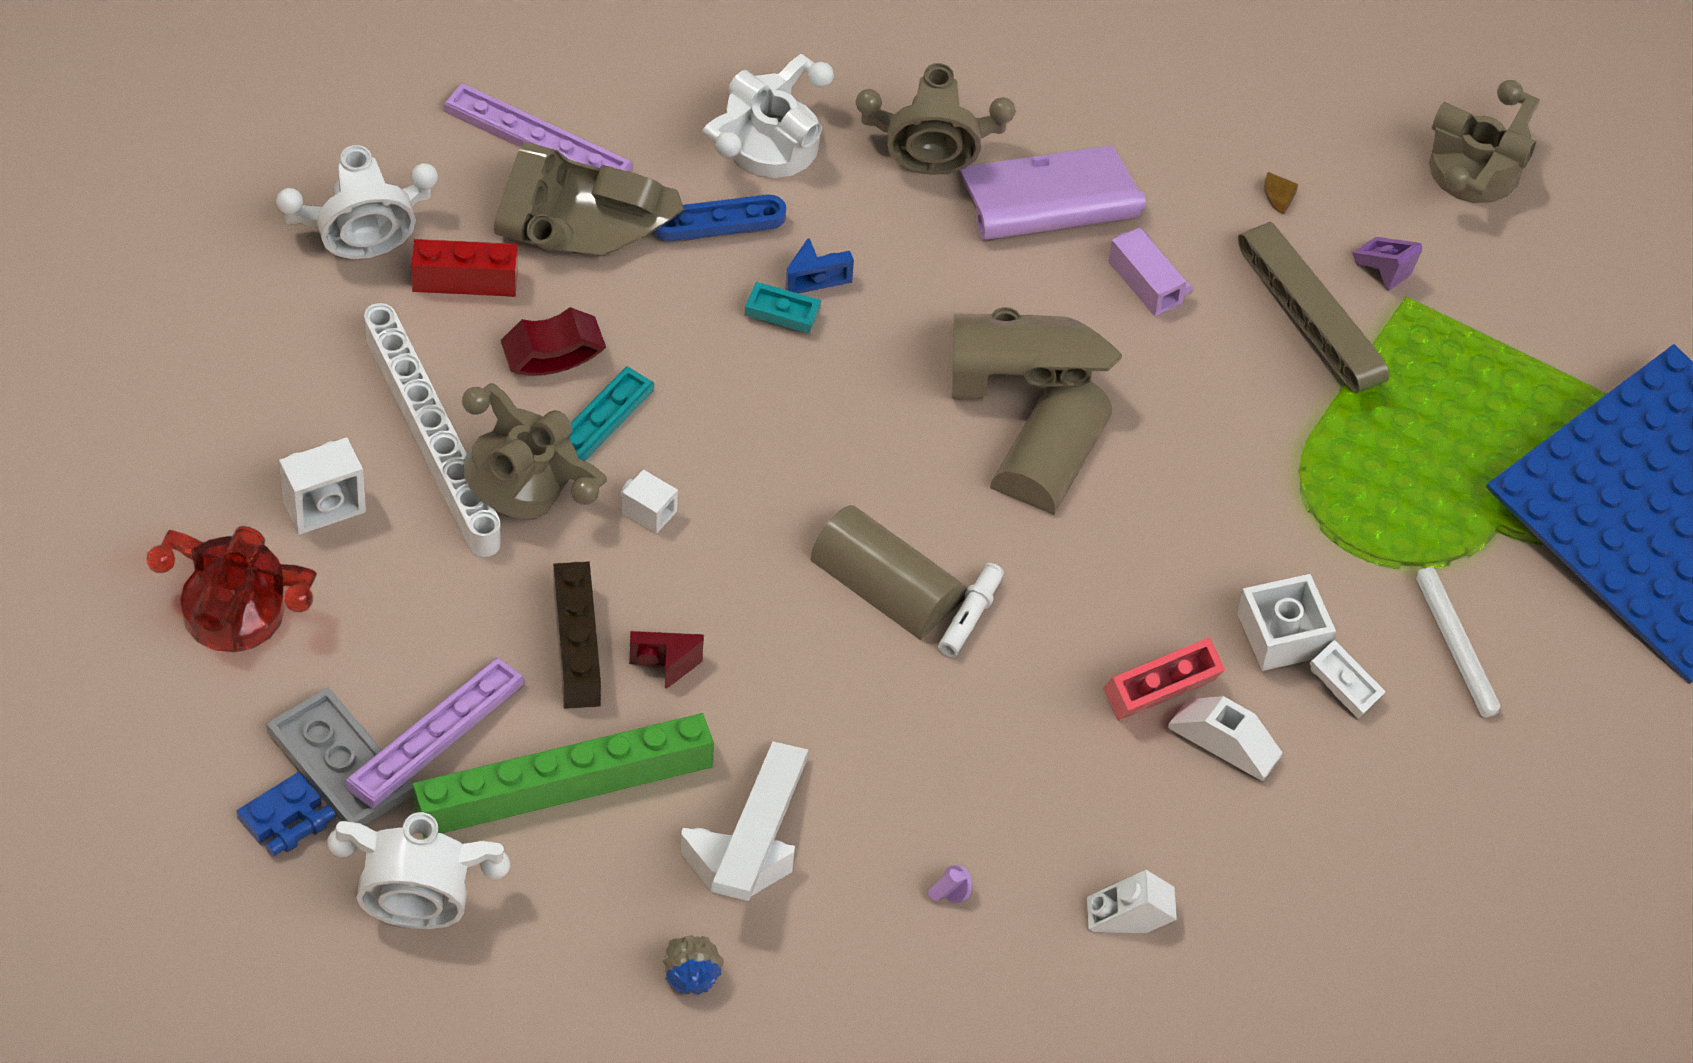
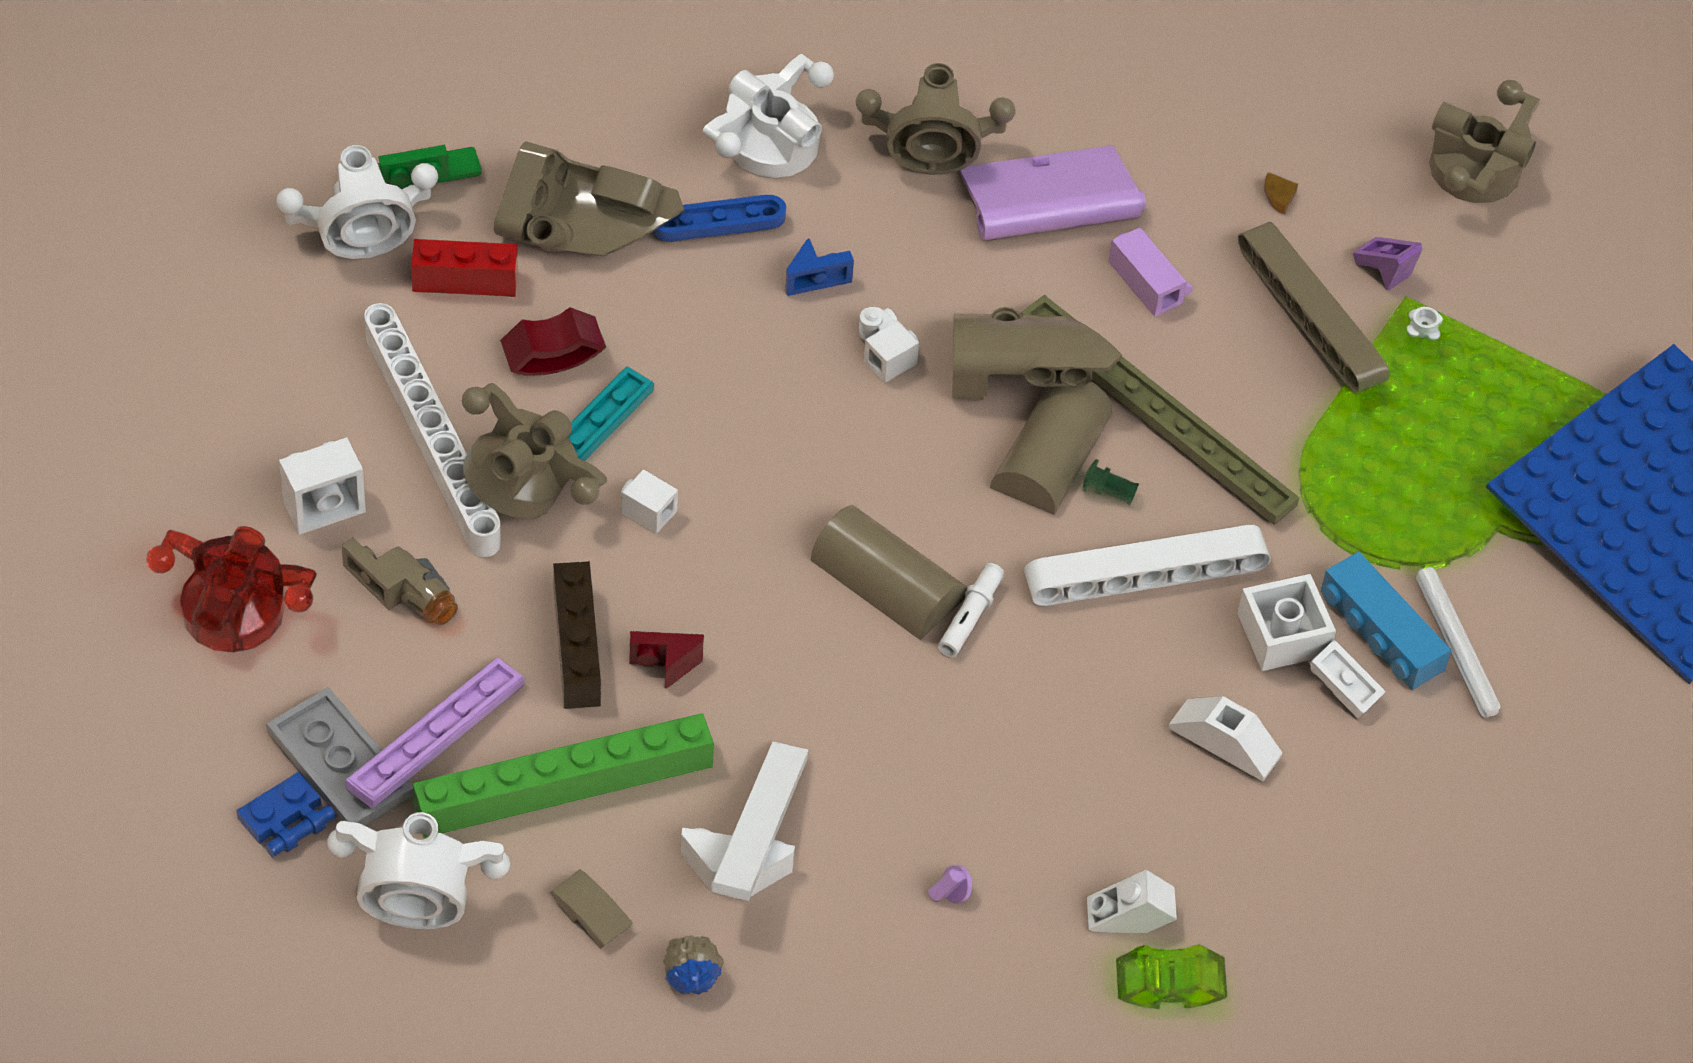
lavender tile [444,83,633,172] -> none
teal plate [744,282,821,334] -> none
coral brick [1103,637,1225,721] -> none
none -> dark tan plate [342,537,458,626]
none -> green bracket [377,144,481,189]
none -> dark tan slope [550,869,633,949]
none -> white brick [859,307,919,383]
none -> olive plate [1020,295,1300,525]
none -> white beam [1024,525,1271,606]
none -> clear green pin [1082,458,1139,505]
none -> clear neon green brick [1116,944,1227,1009]
none -> dark azure brick [1321,551,1451,690]
none -> white plate [1406,307,1443,341]

